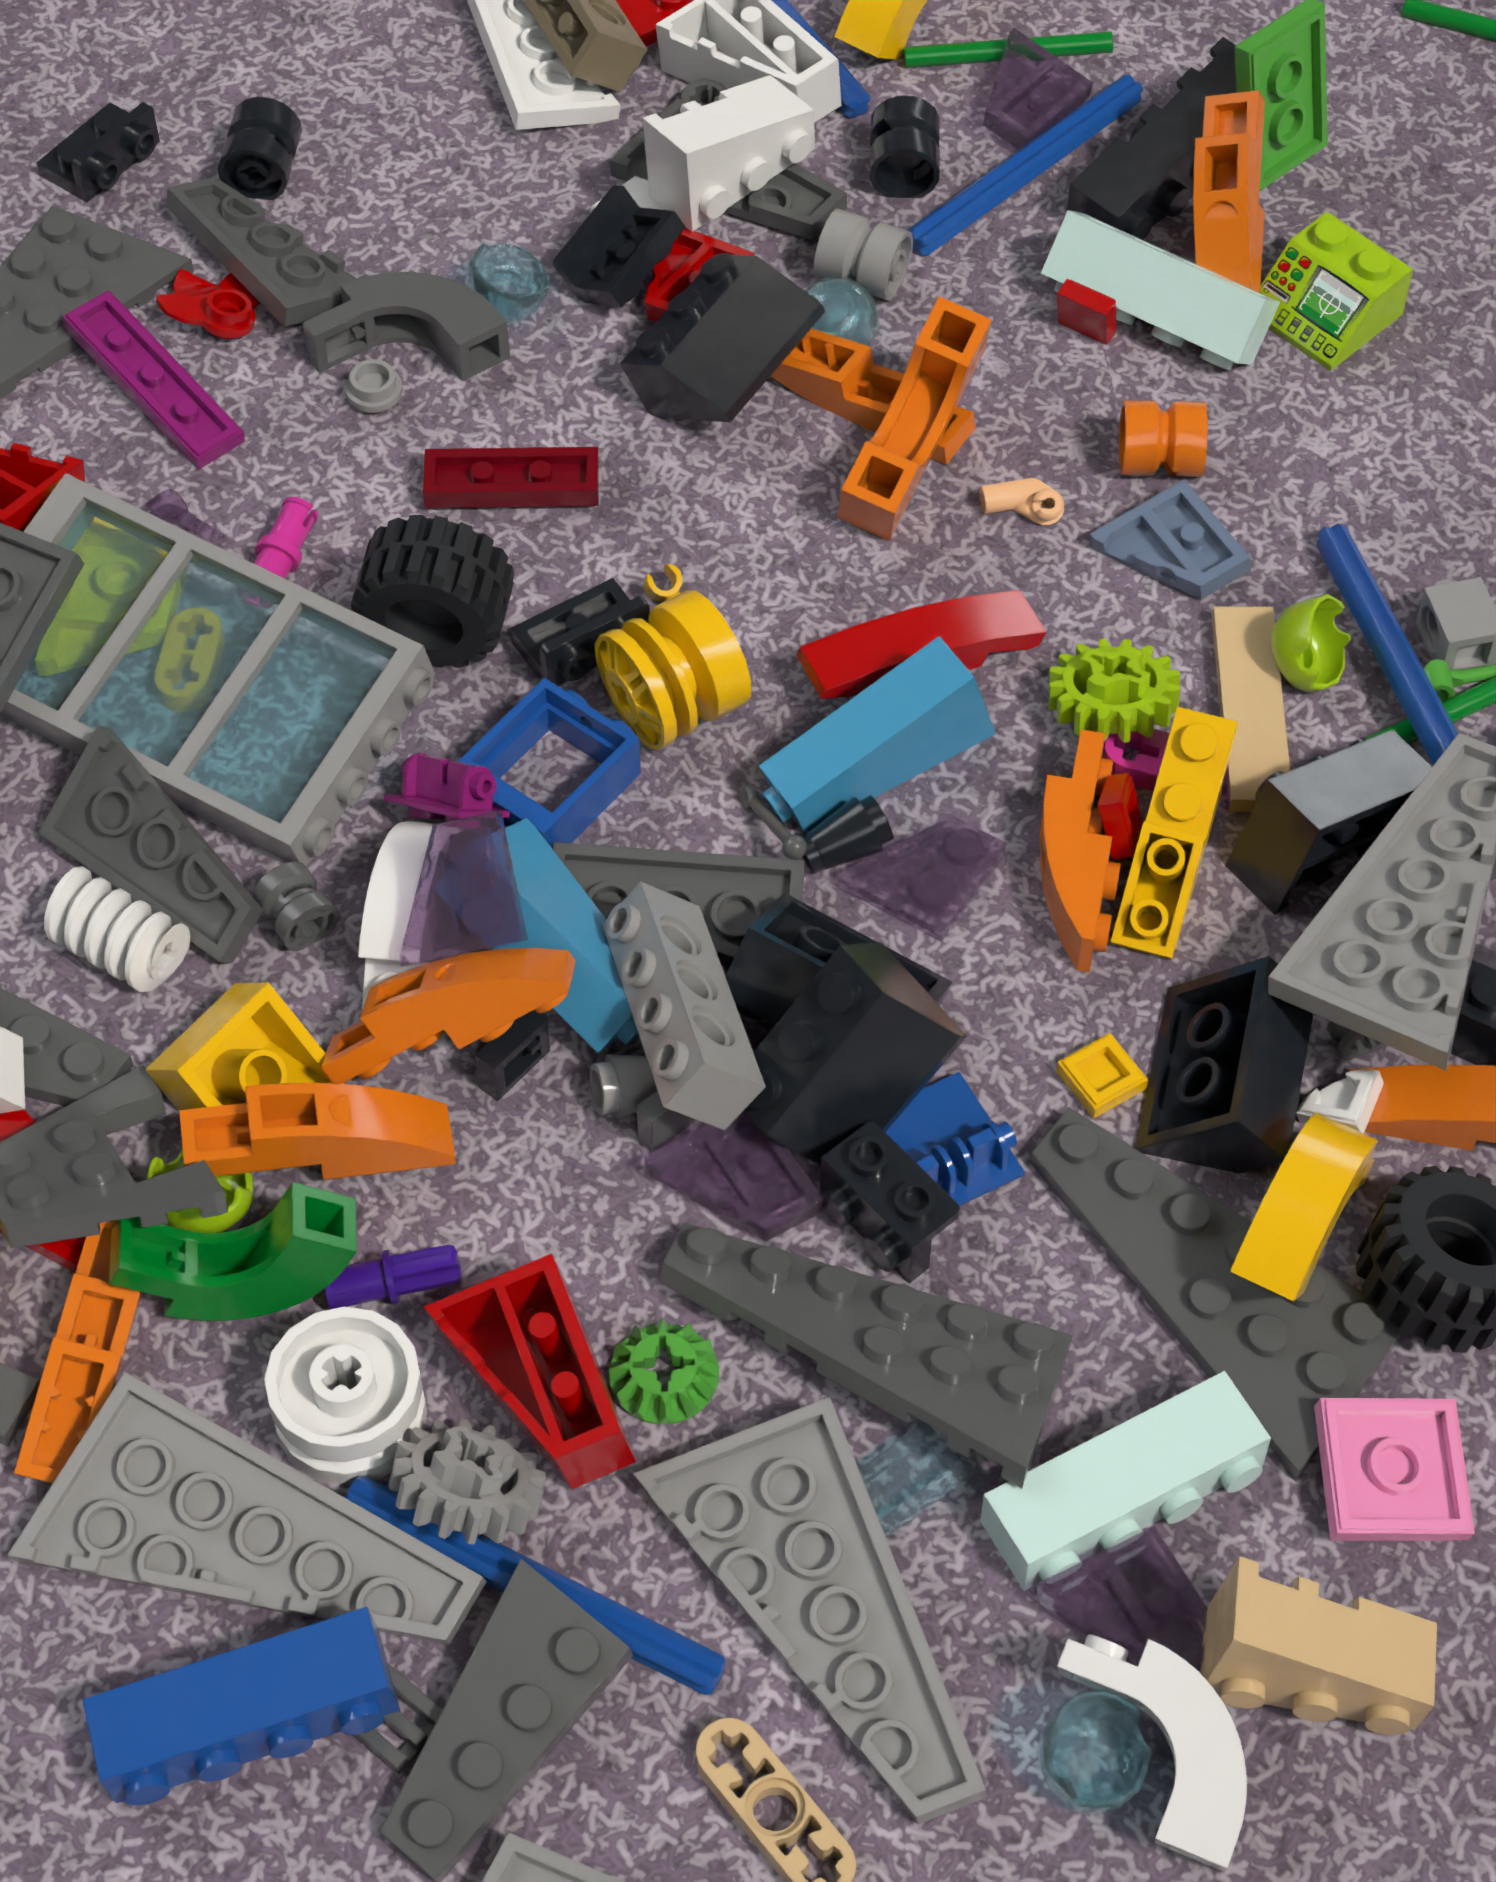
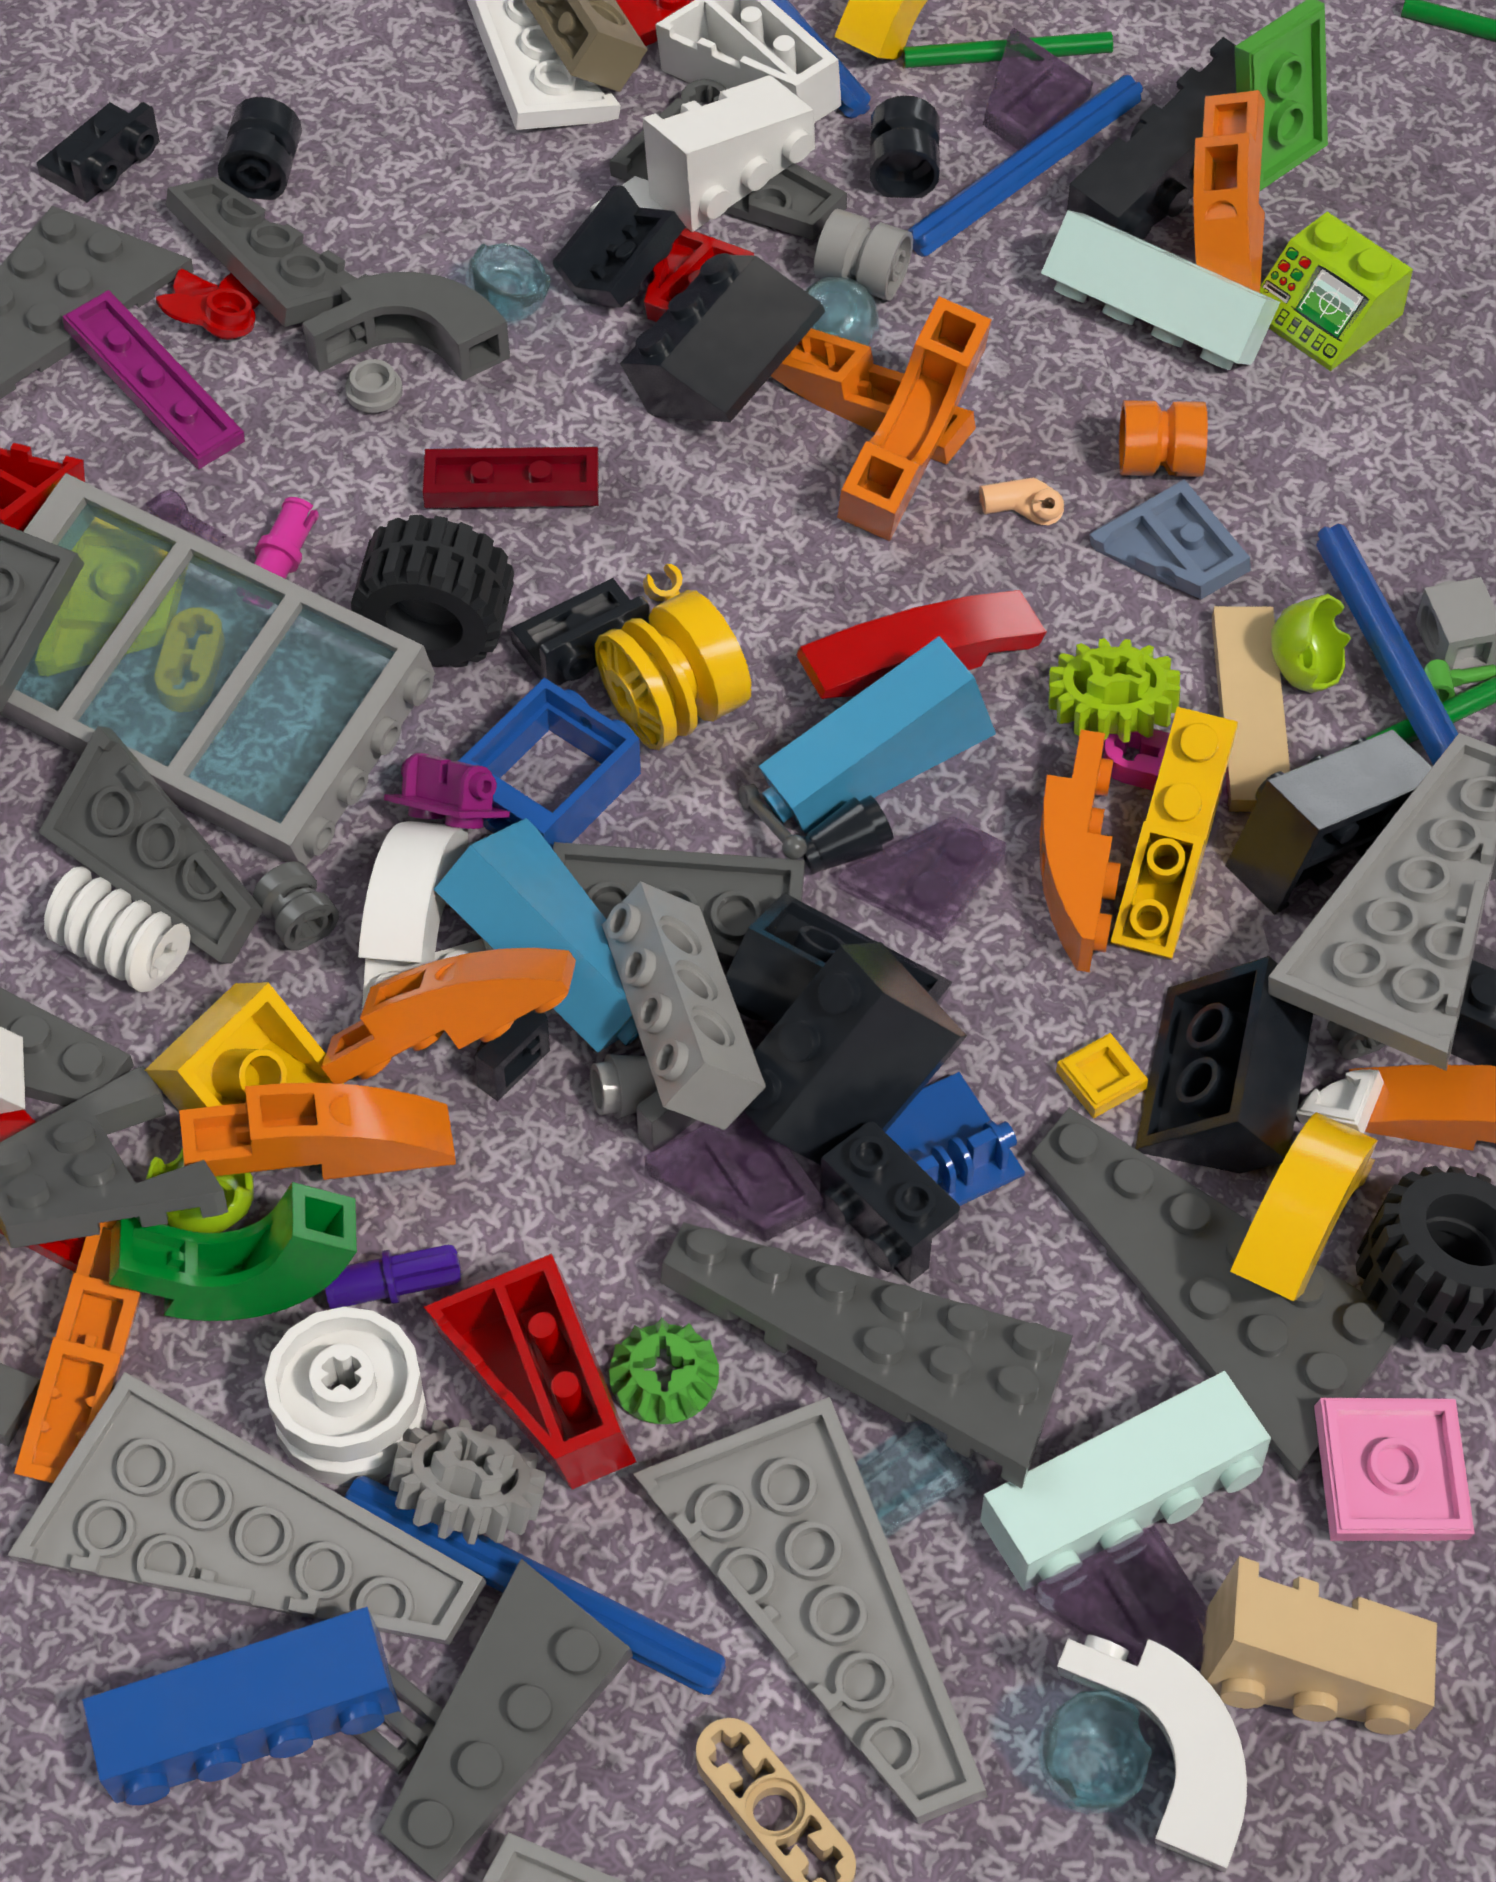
clear purple wing [399,811,528,967] -> none
red tile [1057,279,1116,345] -> none
red tile [1097,772,1144,860] -> none

